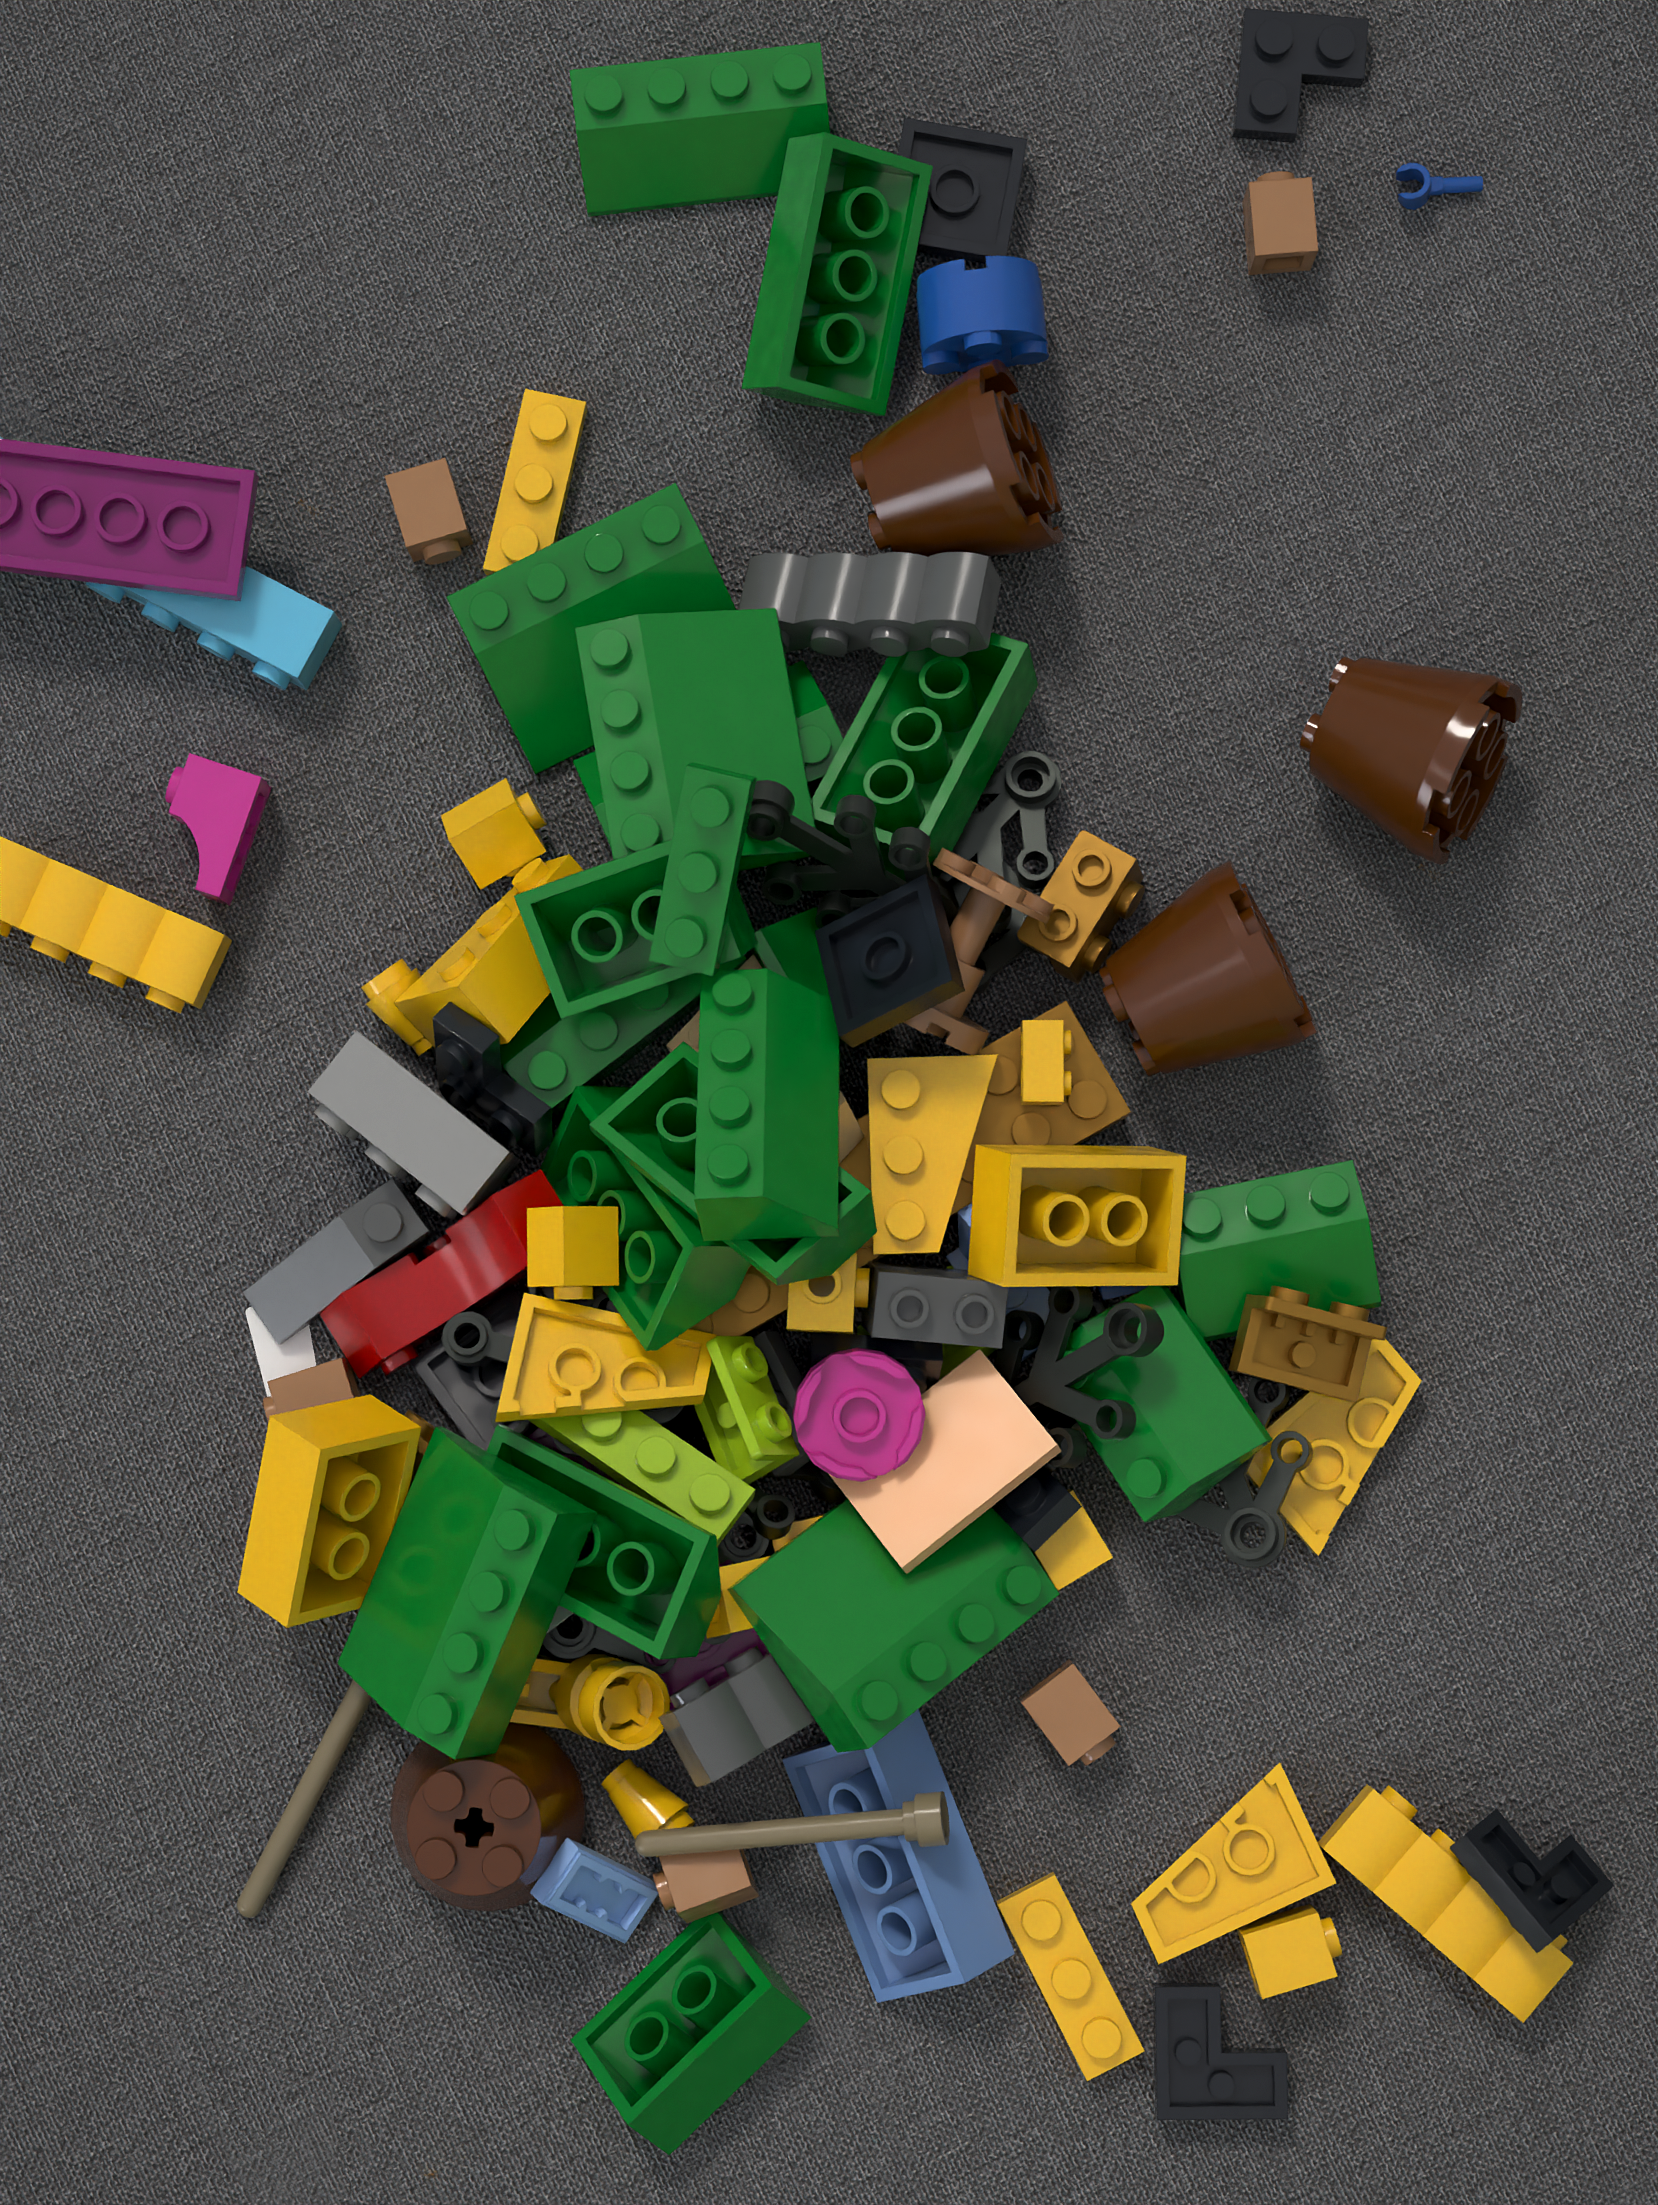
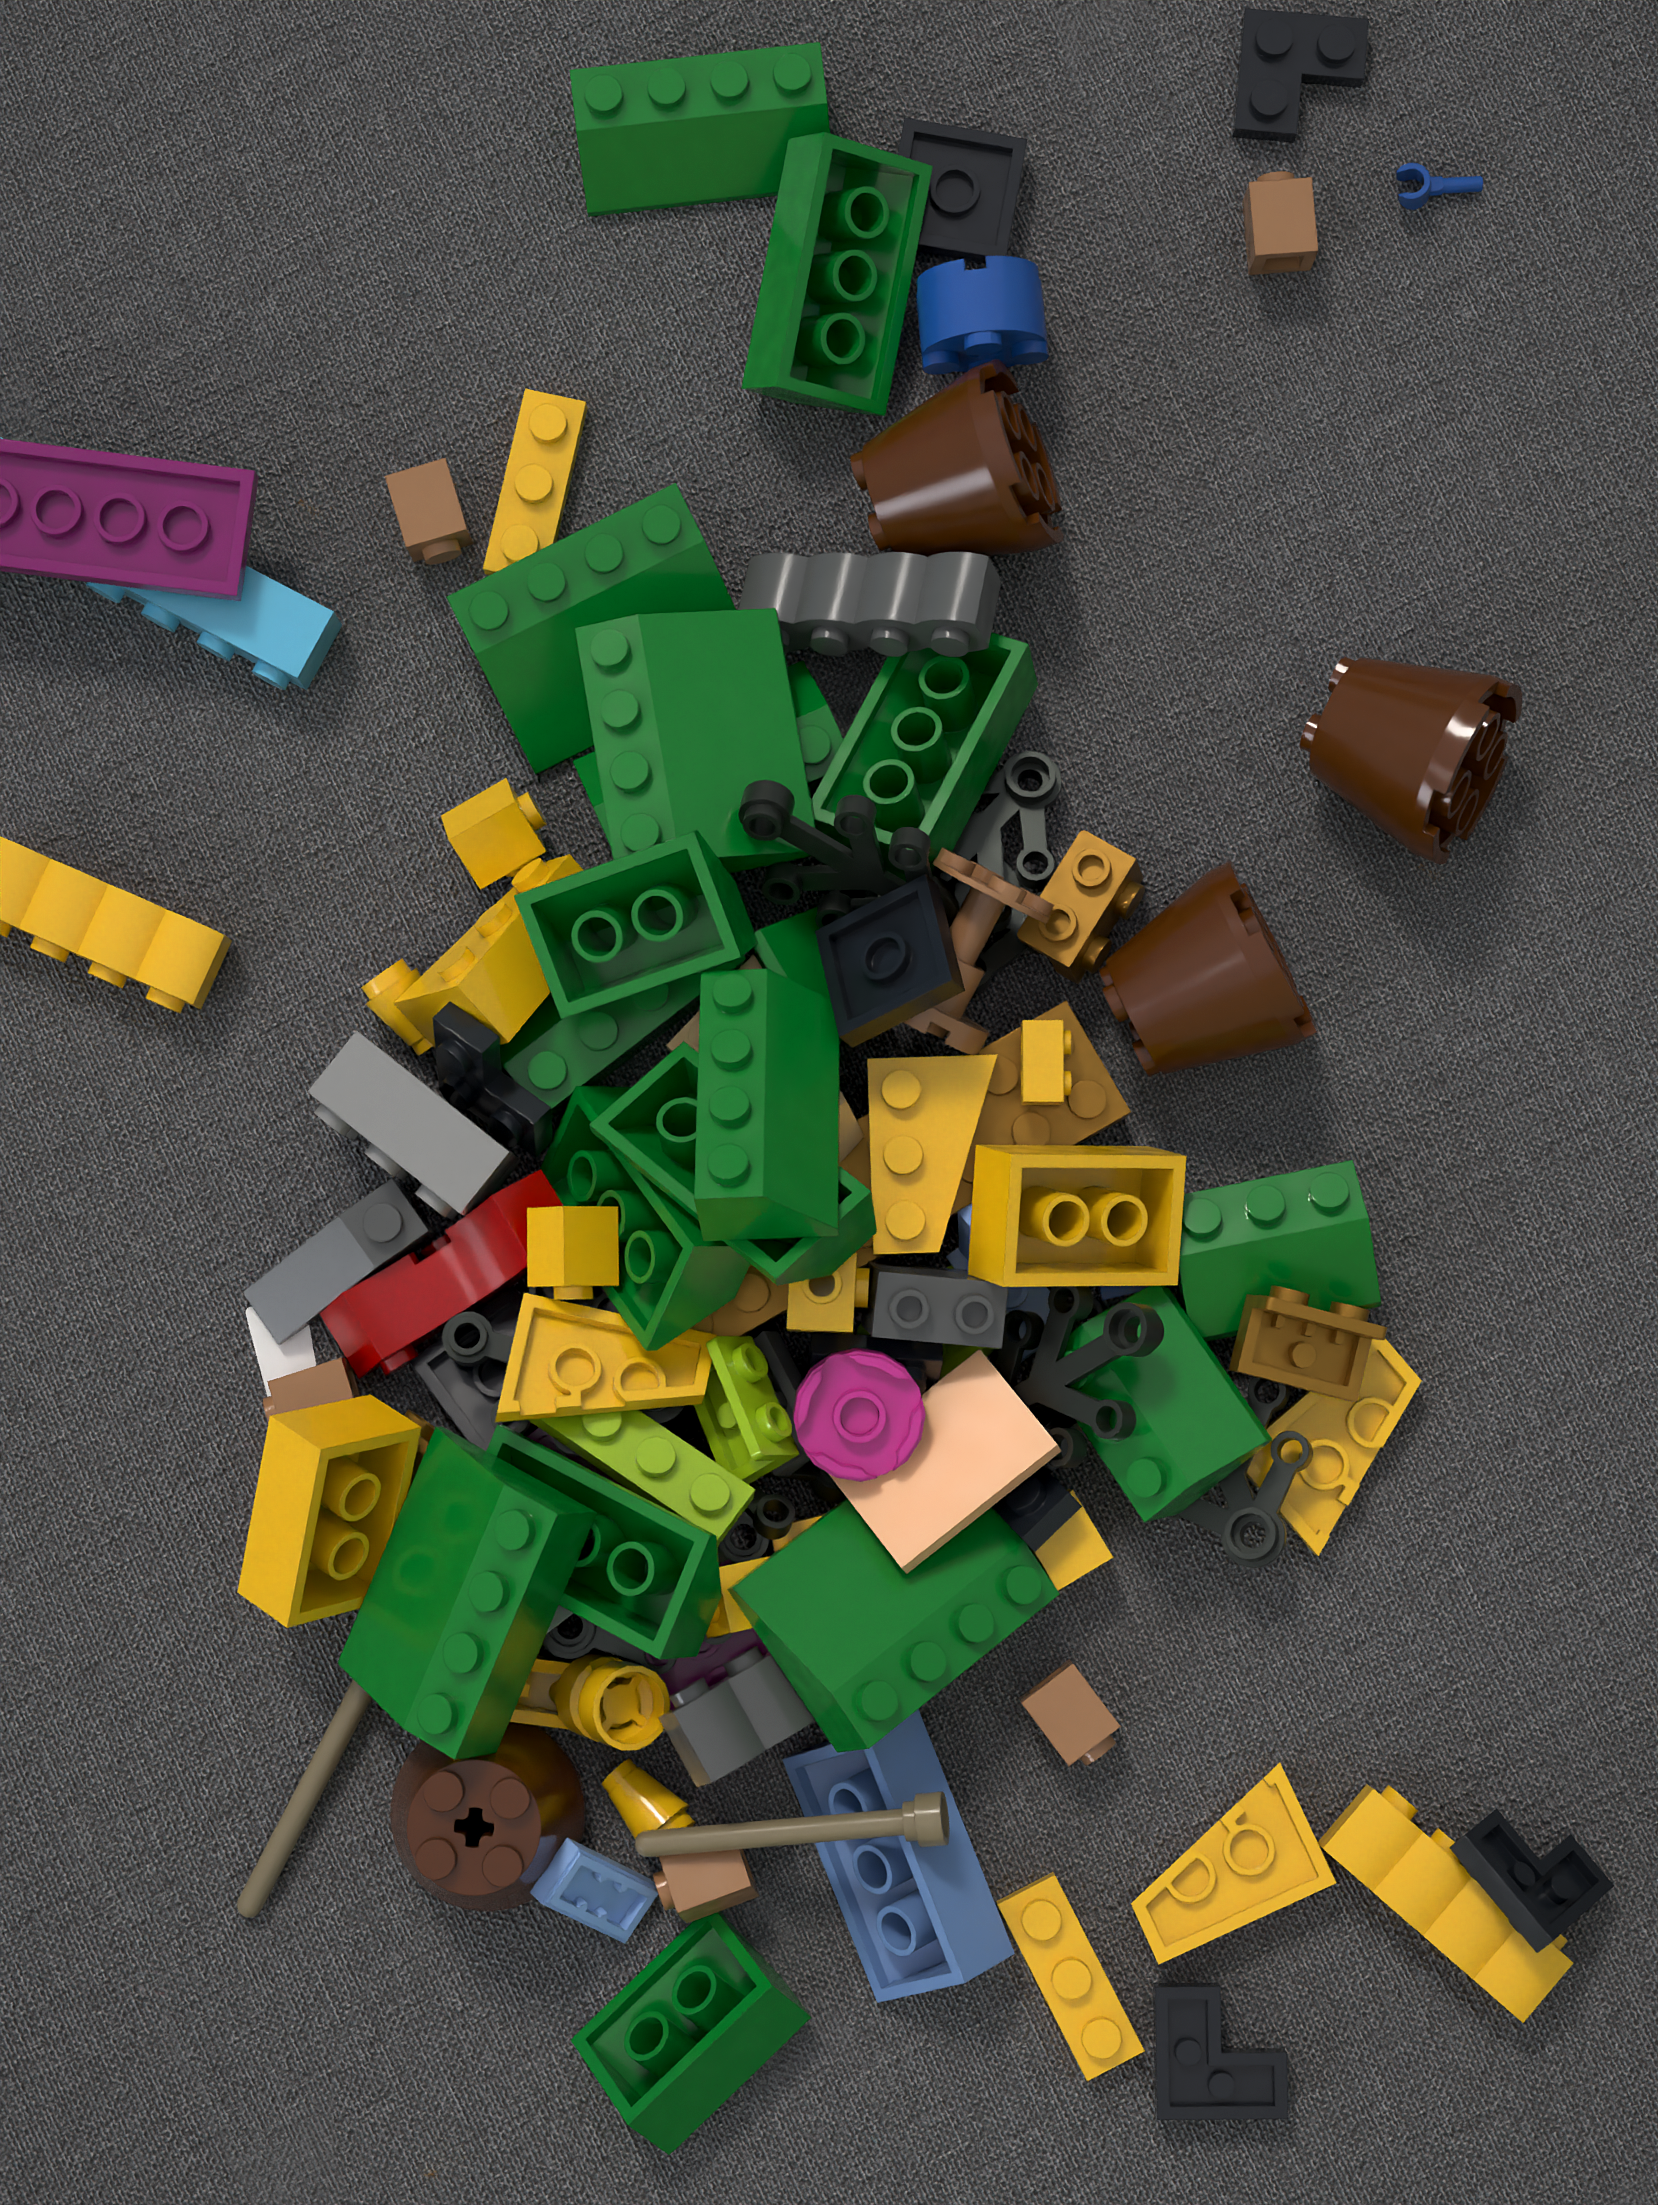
dark pink arch [165,753,272,906] -> none
green plate [649,762,757,976] -> none
yellow brick [1237,1904,1342,1999] -> none

